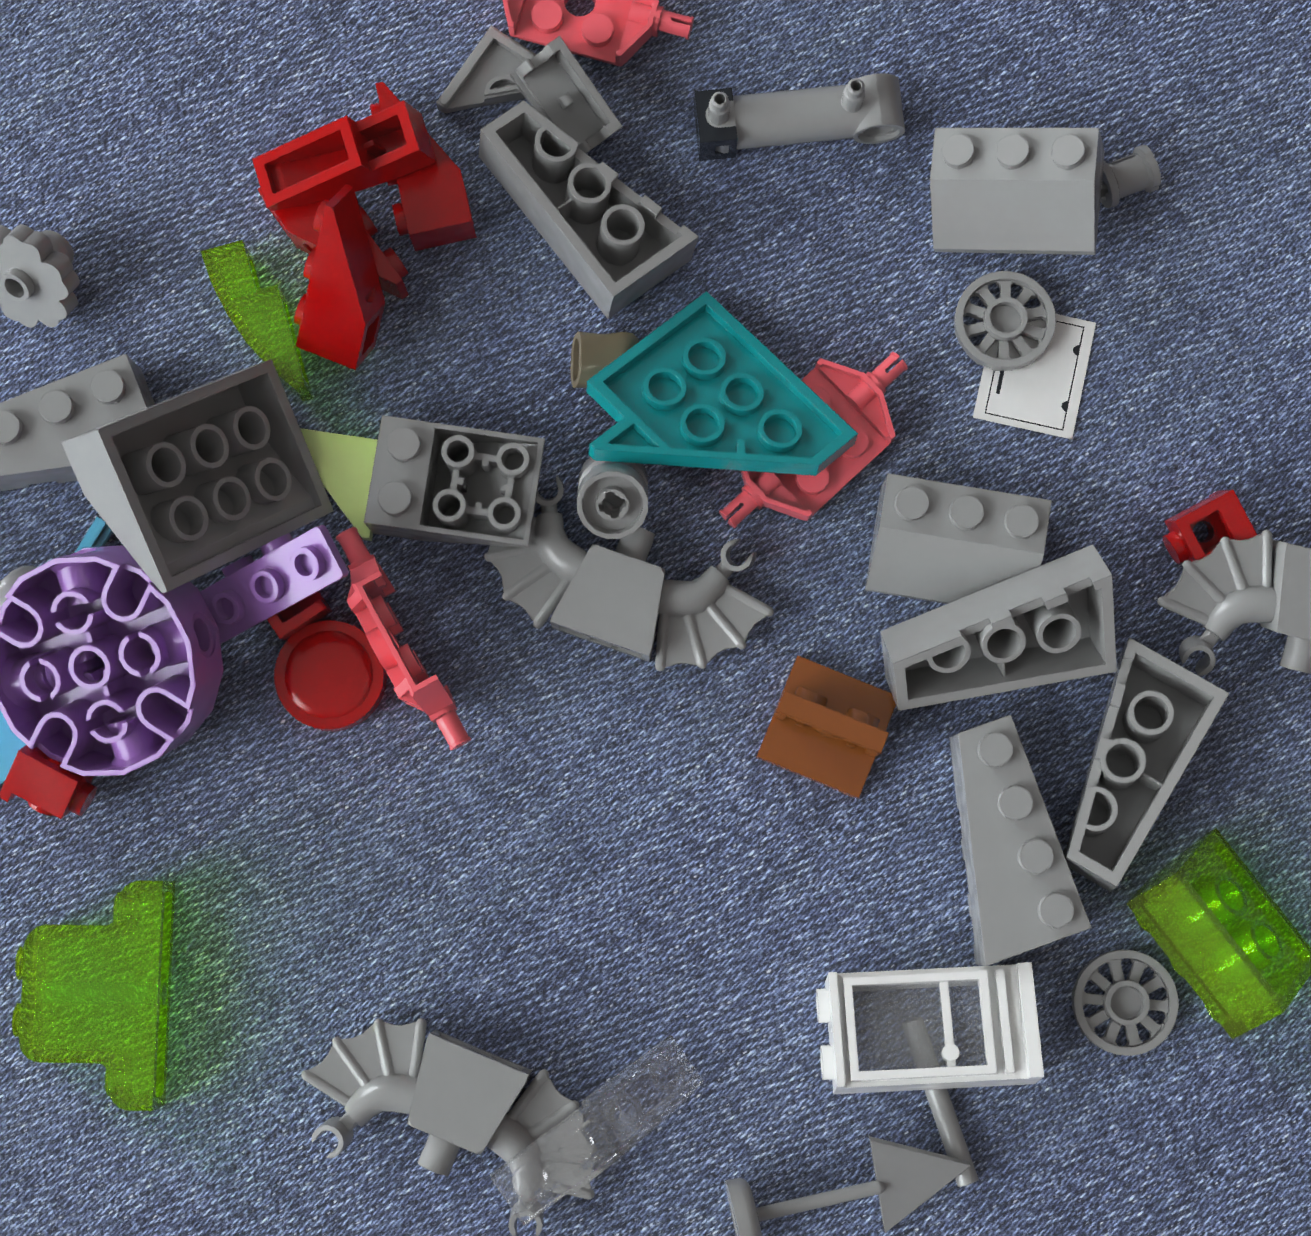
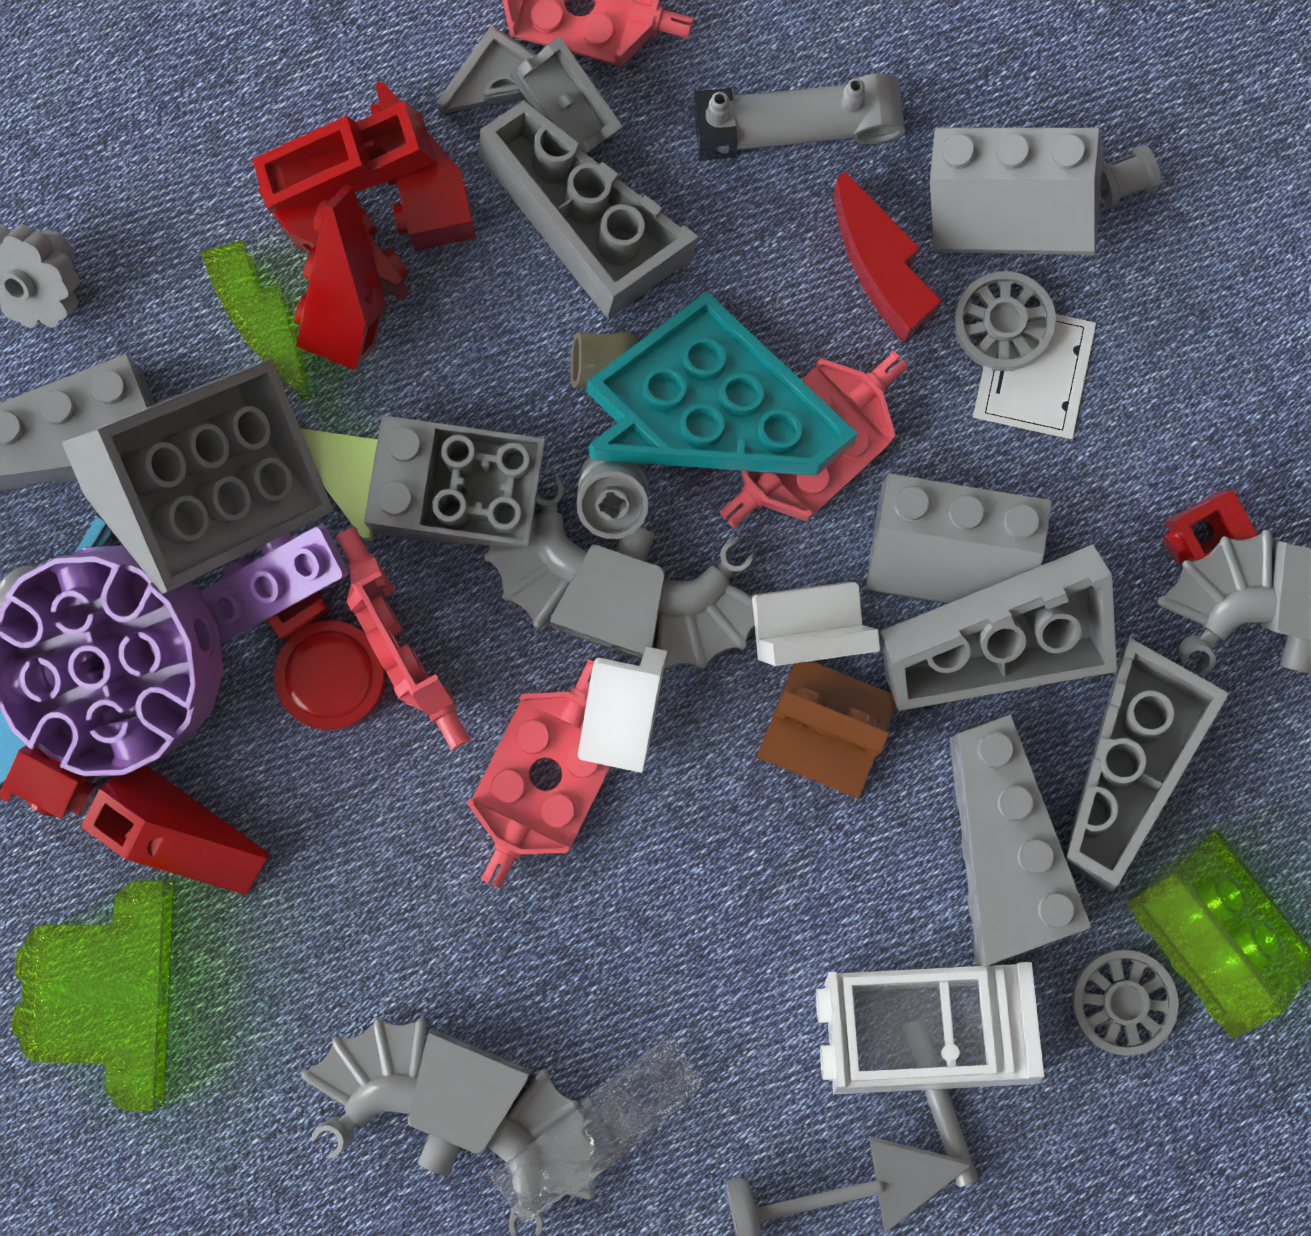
none -> red slope [81,765,271,895]
none -> coral plate [467,659,611,889]
none -> white panel [578,647,667,773]
none -> white panel [752,582,880,666]
none -> red slope [833,172,941,343]

